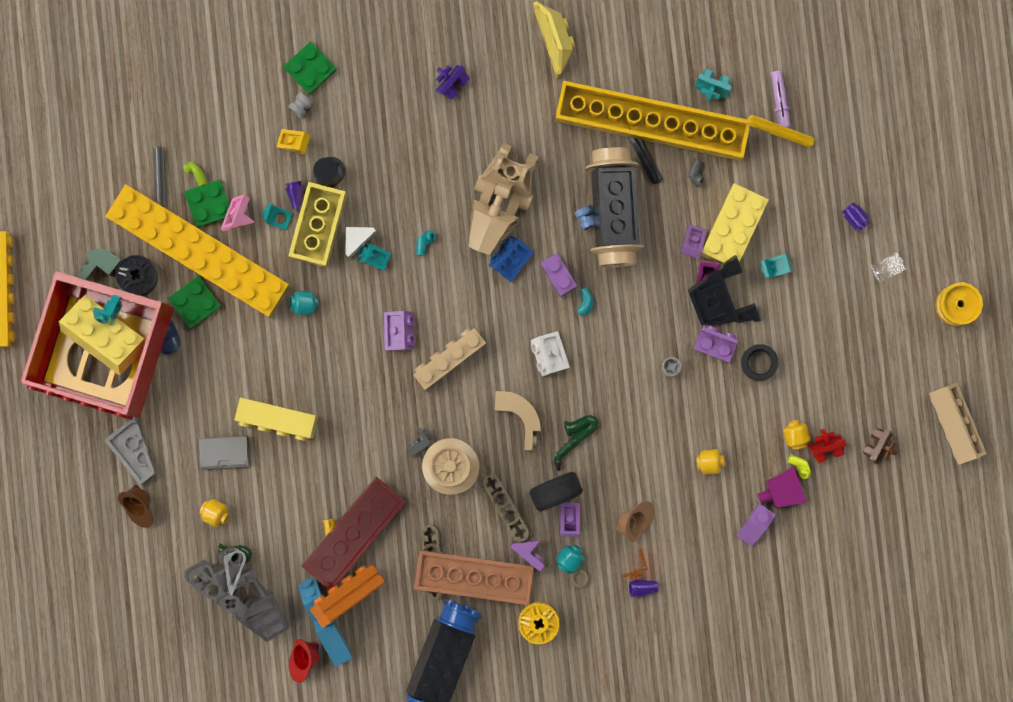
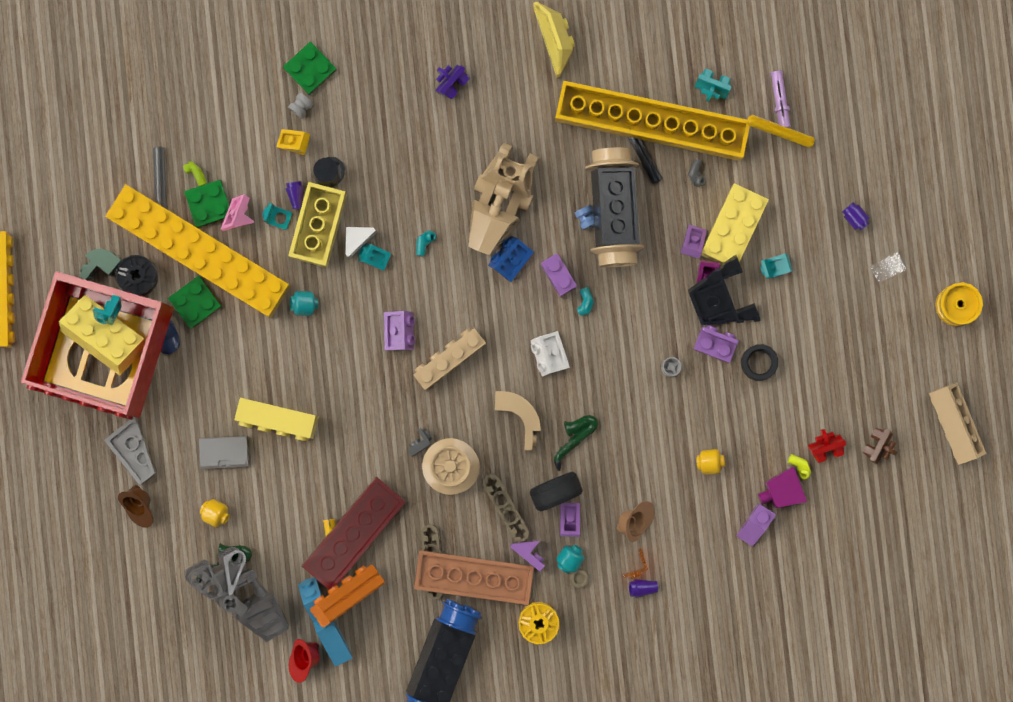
yellow head [783,420,810,449] -> none

